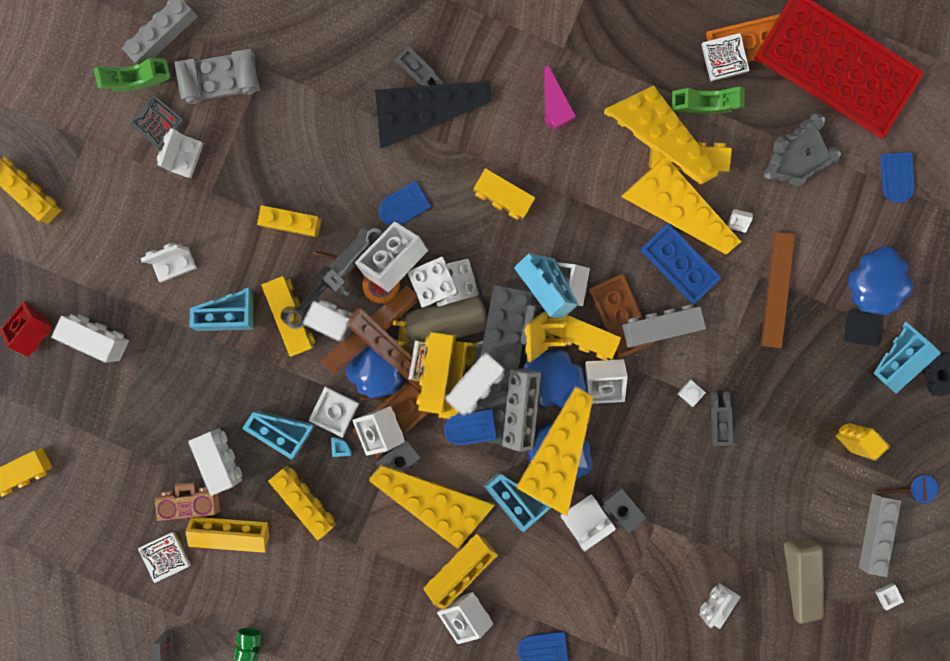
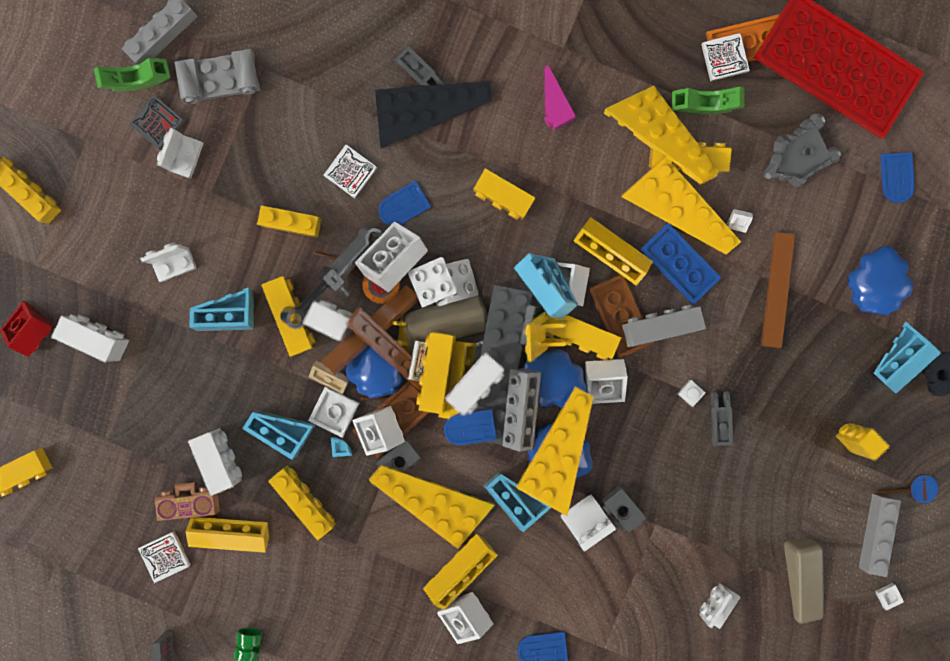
black piece [843,310,882,347] -> none
none -> tan plate [309,361,349,394]
none -> white tile [324,145,377,198]
none -> yellow brick [574,217,653,285]

